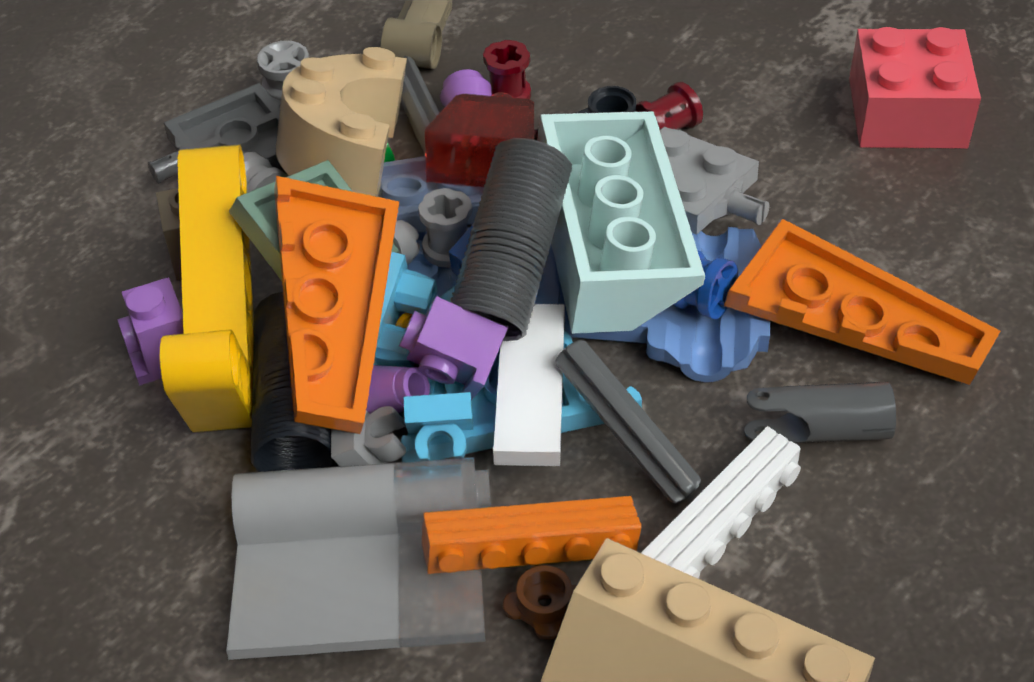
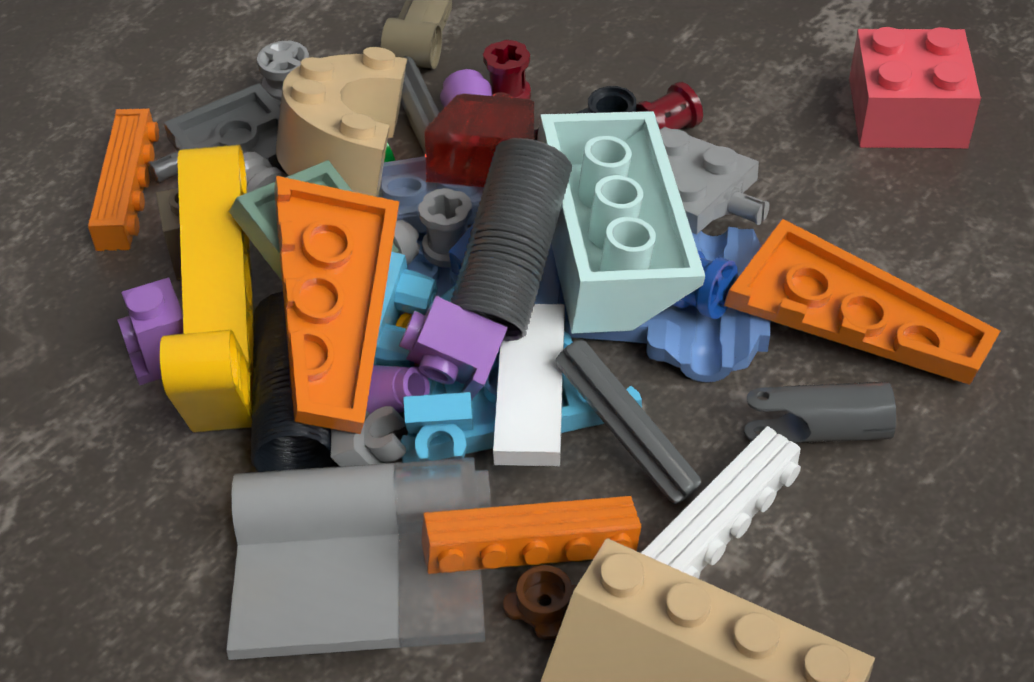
none -> orange piece [88,108,159,251]

